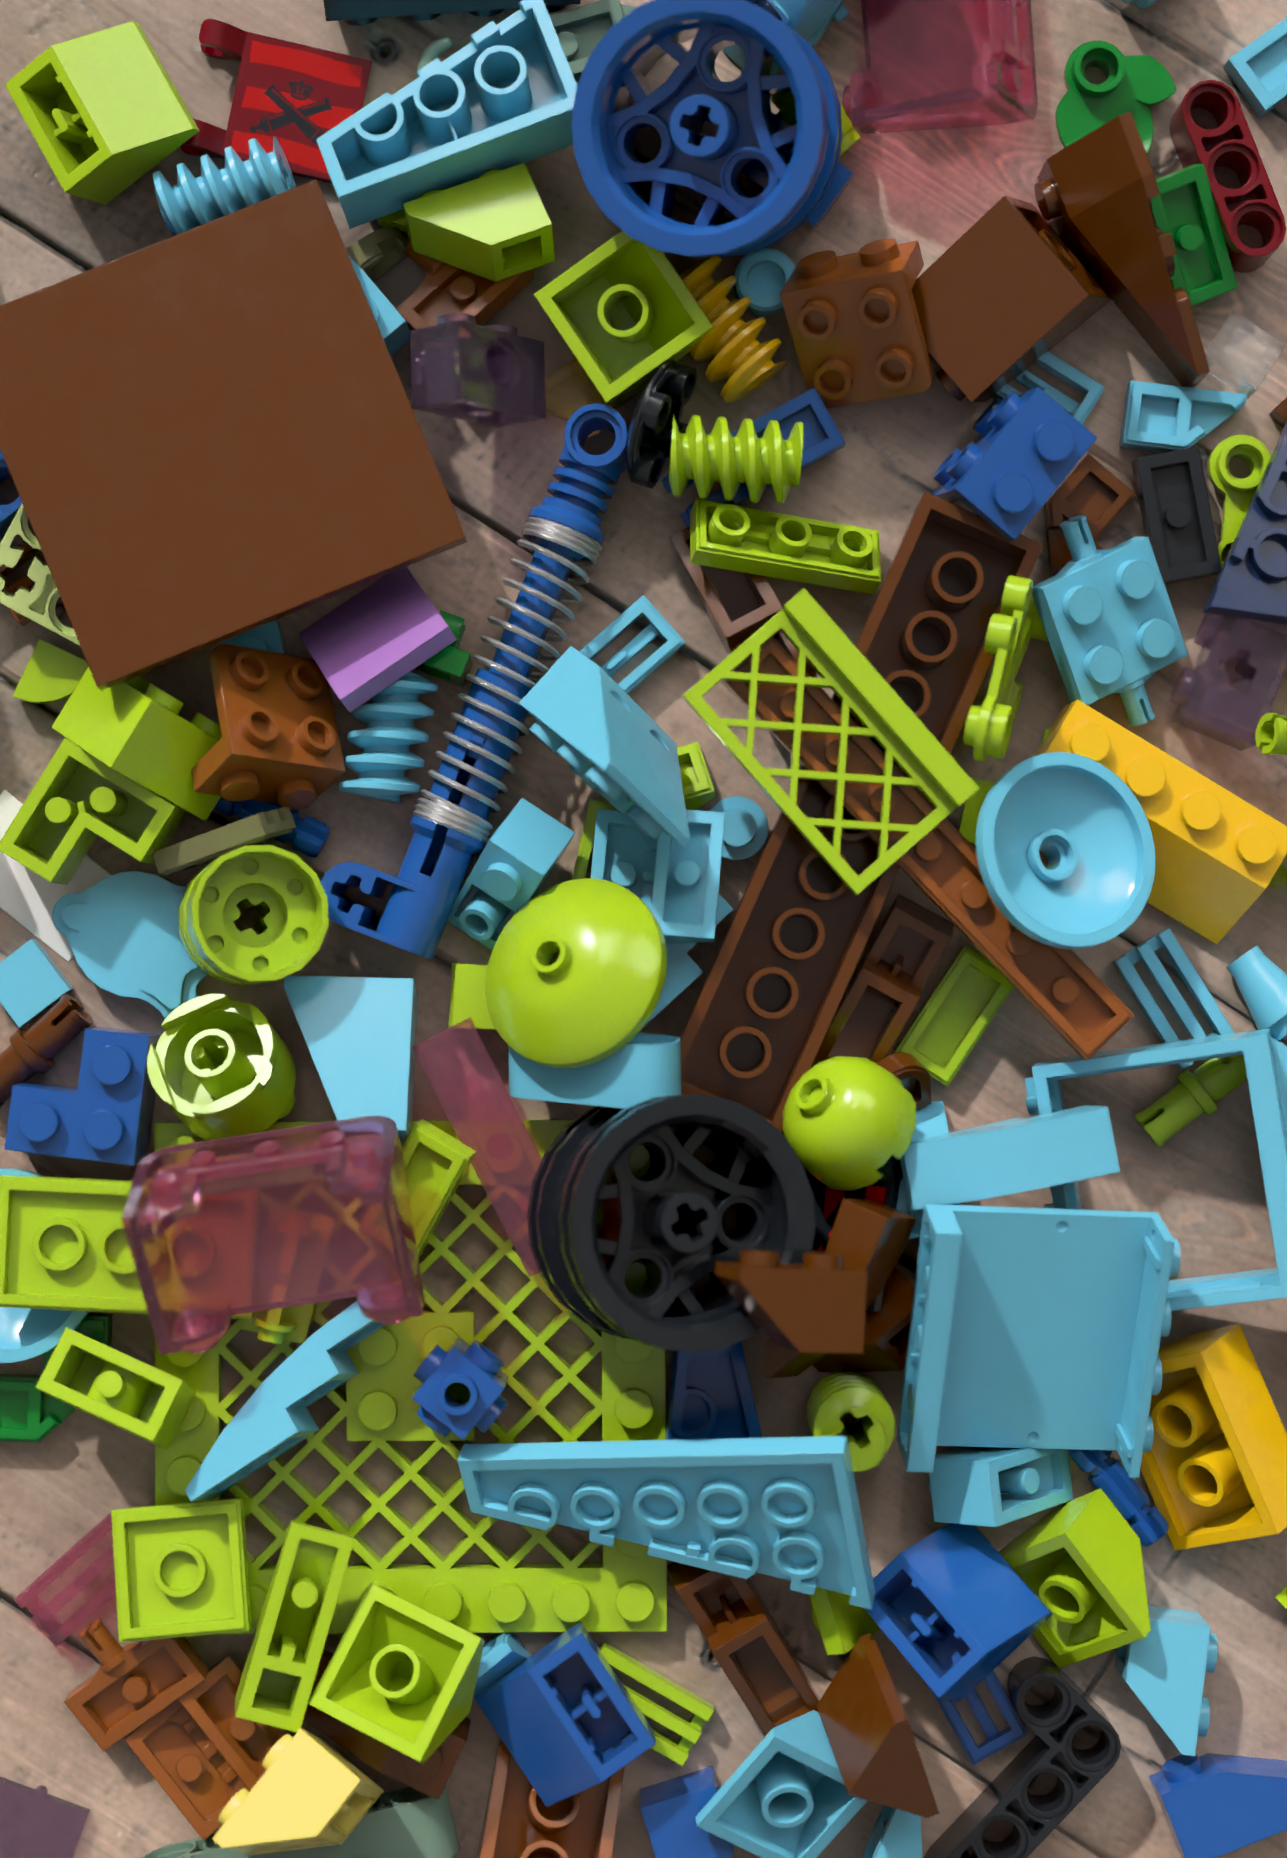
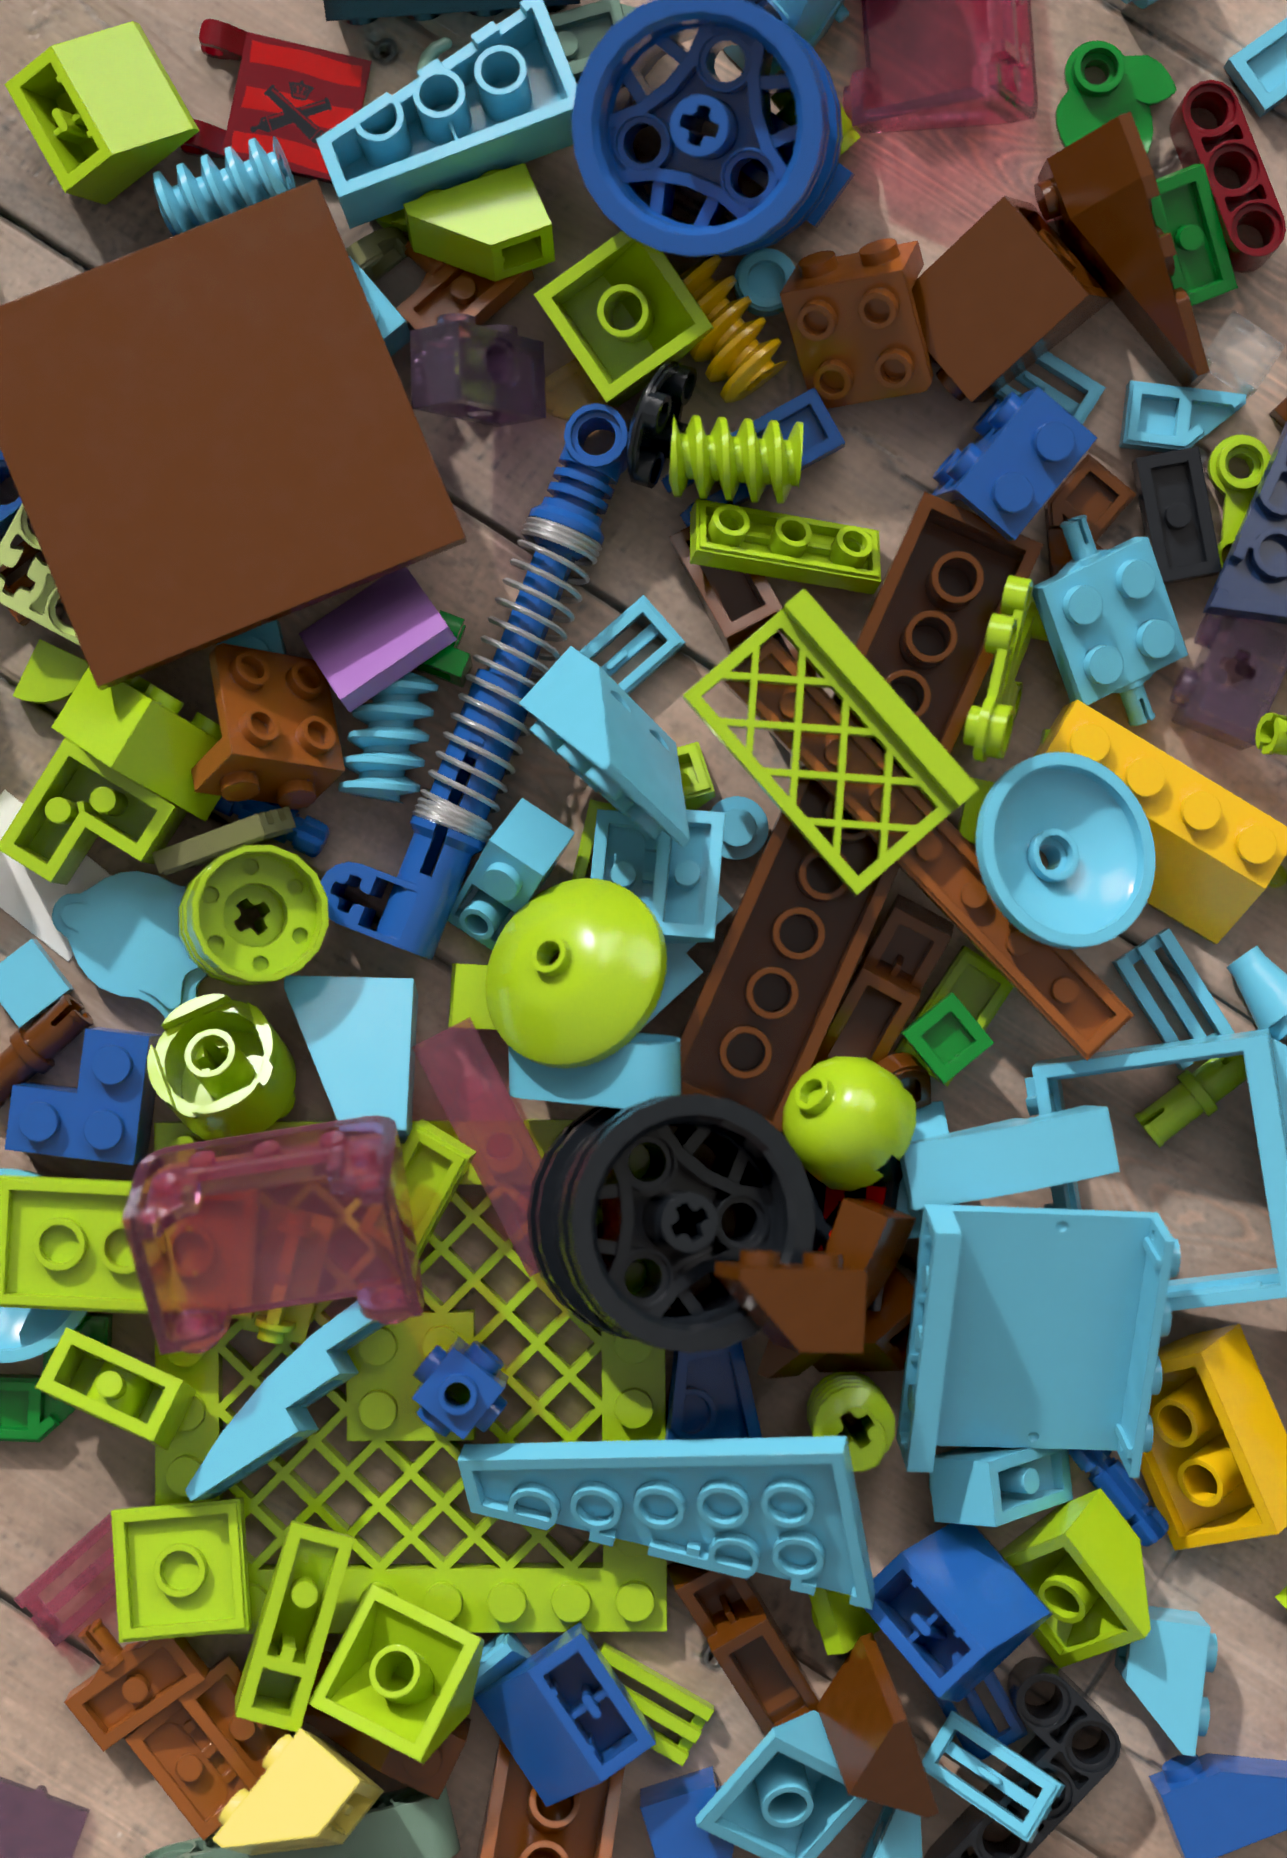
none -> green tile [901,992,994,1084]
none -> medium azure tile [922,1711,1065,1843]

